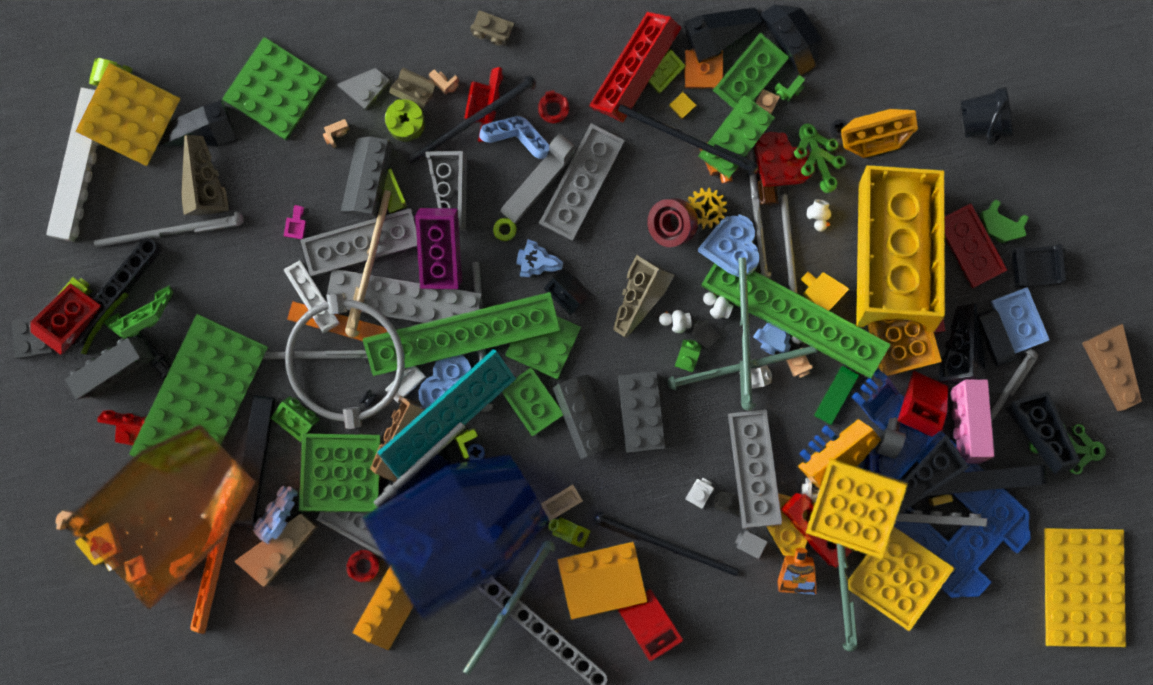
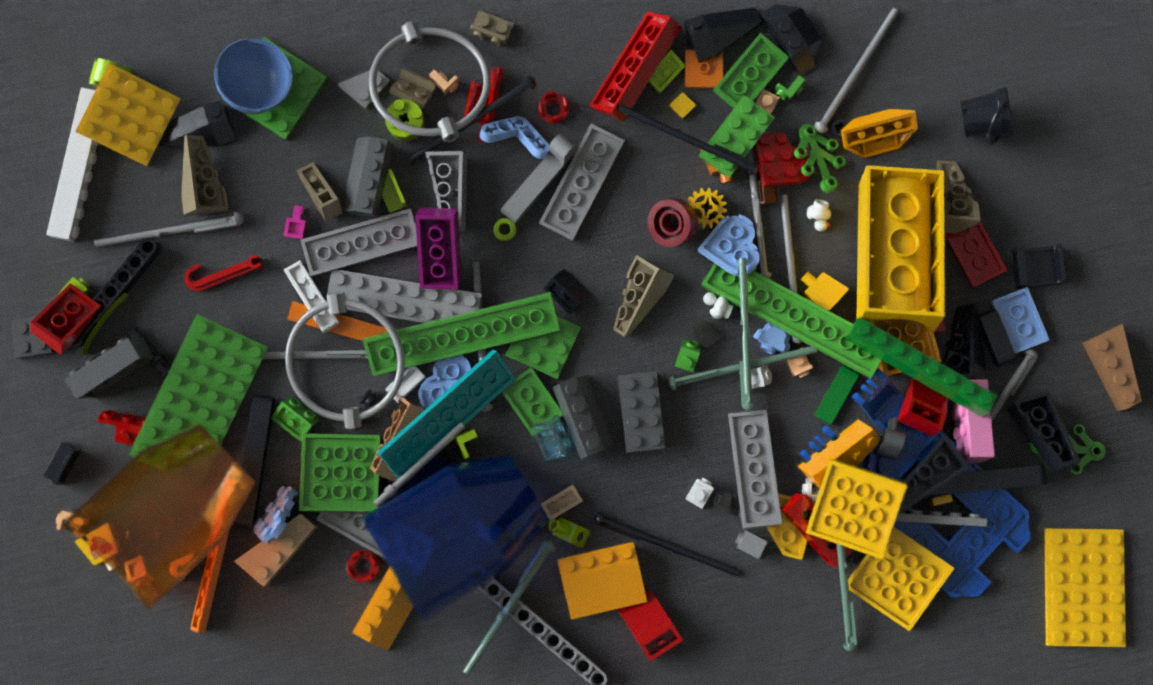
bright green wing [103,285,173,339] -> none
light nougat bracket [323,119,350,148] -> none
tan bar [345,190,391,338] -> none
blue bush [467,444,485,464] -> none
light blue rock [516,239,563,278] -> none
white animal [659,310,692,334] -> none
torso [777,548,816,595] -> none
bright green piece [979,200,1029,243] -> none
none -> black panel [43,442,81,485]
none -> red piece [184,255,264,292]
none -> medium blue piece [214,38,293,114]
none -> dark tan slope [297,163,343,222]
none -> light grey piece [369,21,491,143]
none -> clear light blue bracket [531,415,571,461]
none -> light grey bar [814,8,899,133]
none -> green brick [845,317,998,417]
none -> dark tan wedge [937,160,980,234]

